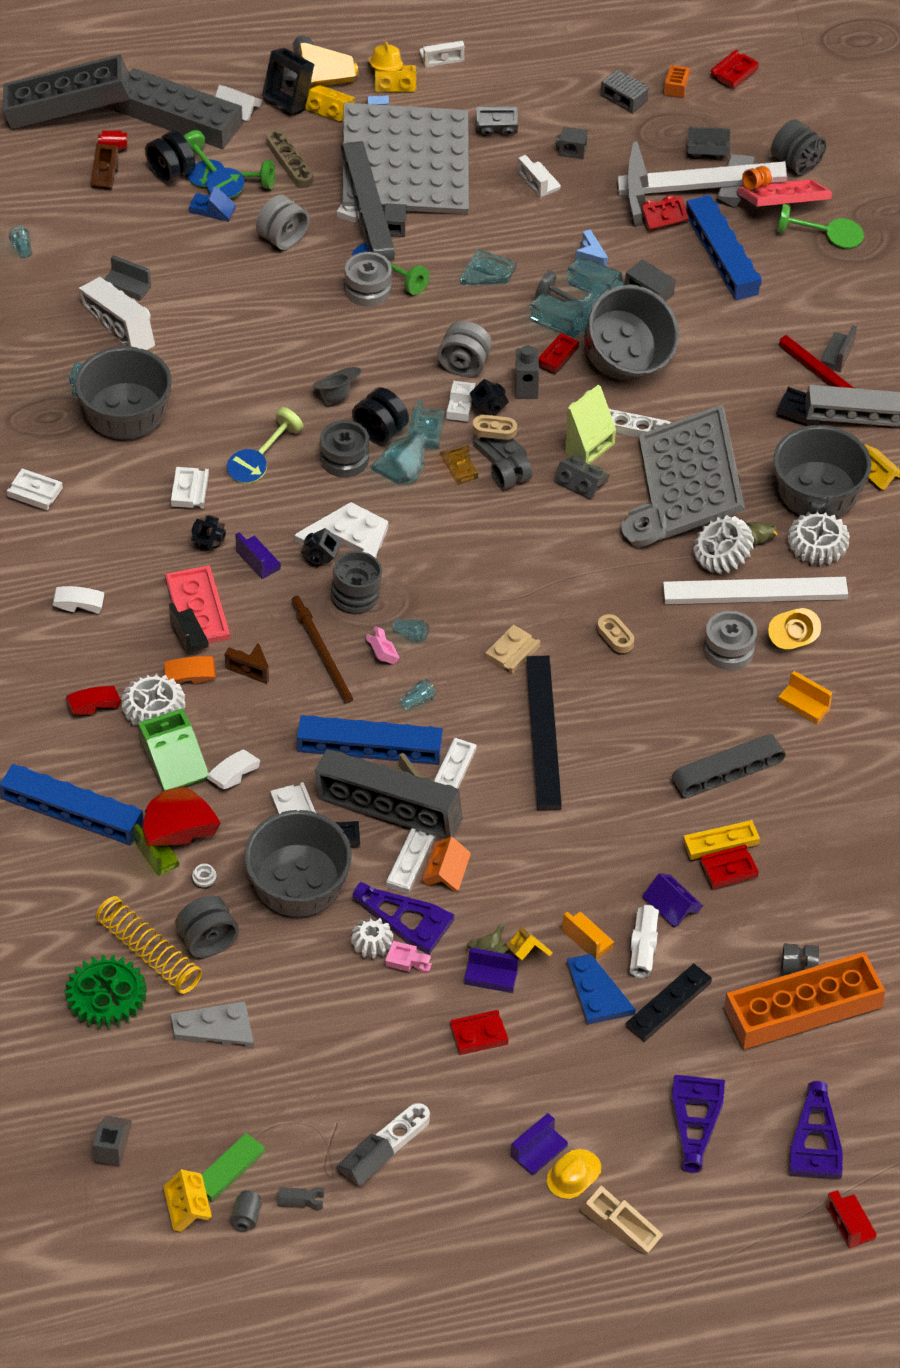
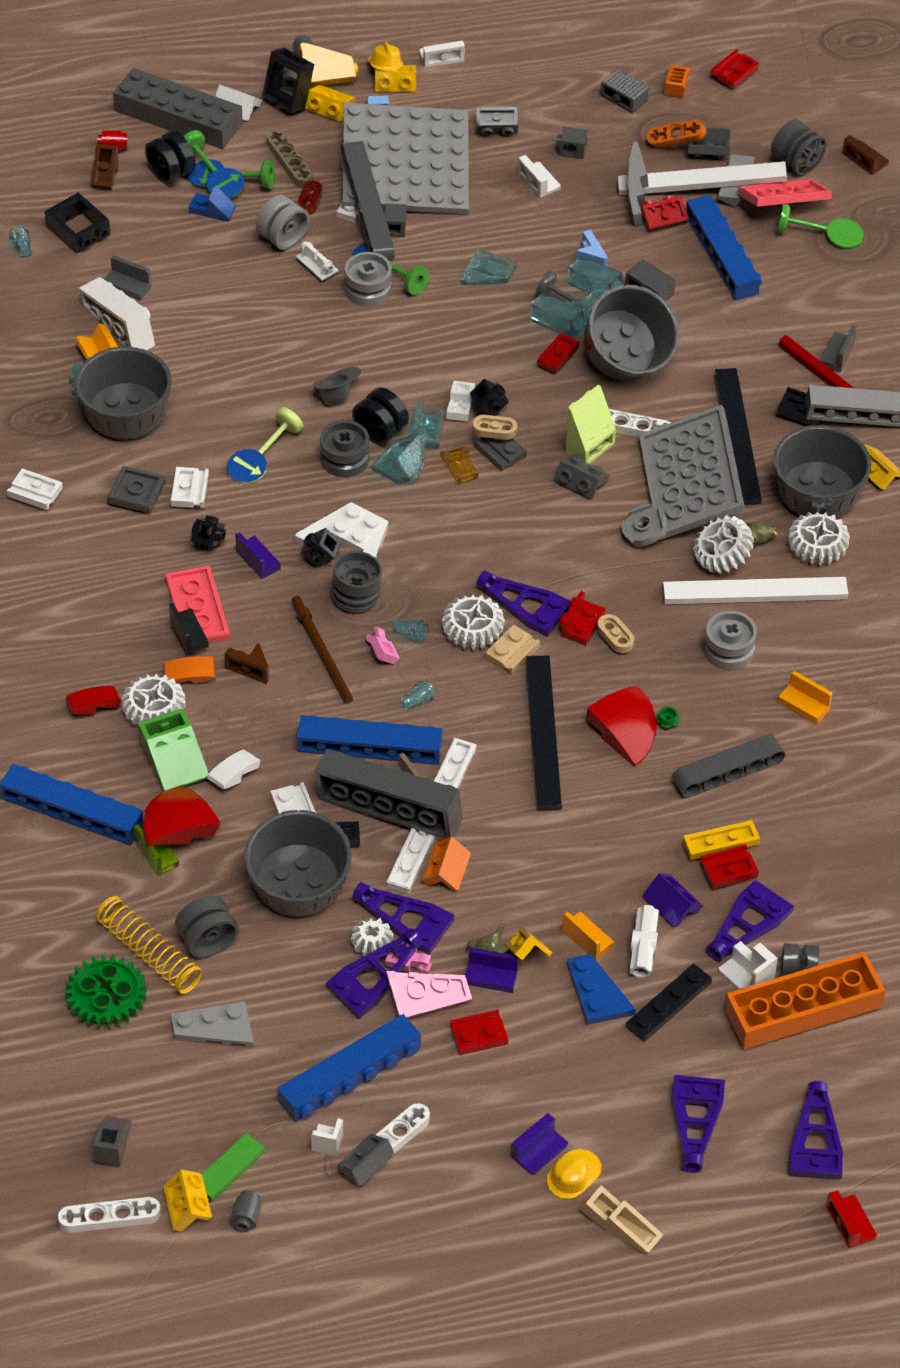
dark grey brick [3,54,129,129] -> none
white slope [52,586,104,614] -> none
white plate [192,864,217,887] -> none
dark grey bar [278,1187,324,1210] -> none
light grey wheel [438,321,492,377] -> none
dark grey wheel [491,452,533,490] -> none
dark grey torso [515,345,539,399] -> none
orange wheel [742,166,772,190] -> none
yellow piece [768,608,821,650] -> none
none -> black window [45,192,110,254]
none -> white beam [58,1197,161,1233]
none -> light orange panel [75,324,118,360]
none -> dark grey plate [107,466,166,513]
none -> blue brick [277,1013,421,1122]
none -> white hinge [296,241,339,281]
none -> clear red beam [298,181,322,215]
none -> white panel [311,1118,343,1156]
none -> dark purple plate [326,928,423,1019]
none -> bright pink wing [385,971,472,1018]
none -> white gear [442,594,505,651]
none -> dark purple plate [476,570,571,637]
none -> red bracket [559,591,606,646]
none -> red brick [586,686,657,767]
none -> orange beam [647,120,706,148]
none -> green plate [656,706,679,728]
none -> dark purple plate [706,880,794,961]
none -> black tile [714,368,762,505]
none -> white panel [718,941,778,990]
none -> copper panel [842,135,889,175]

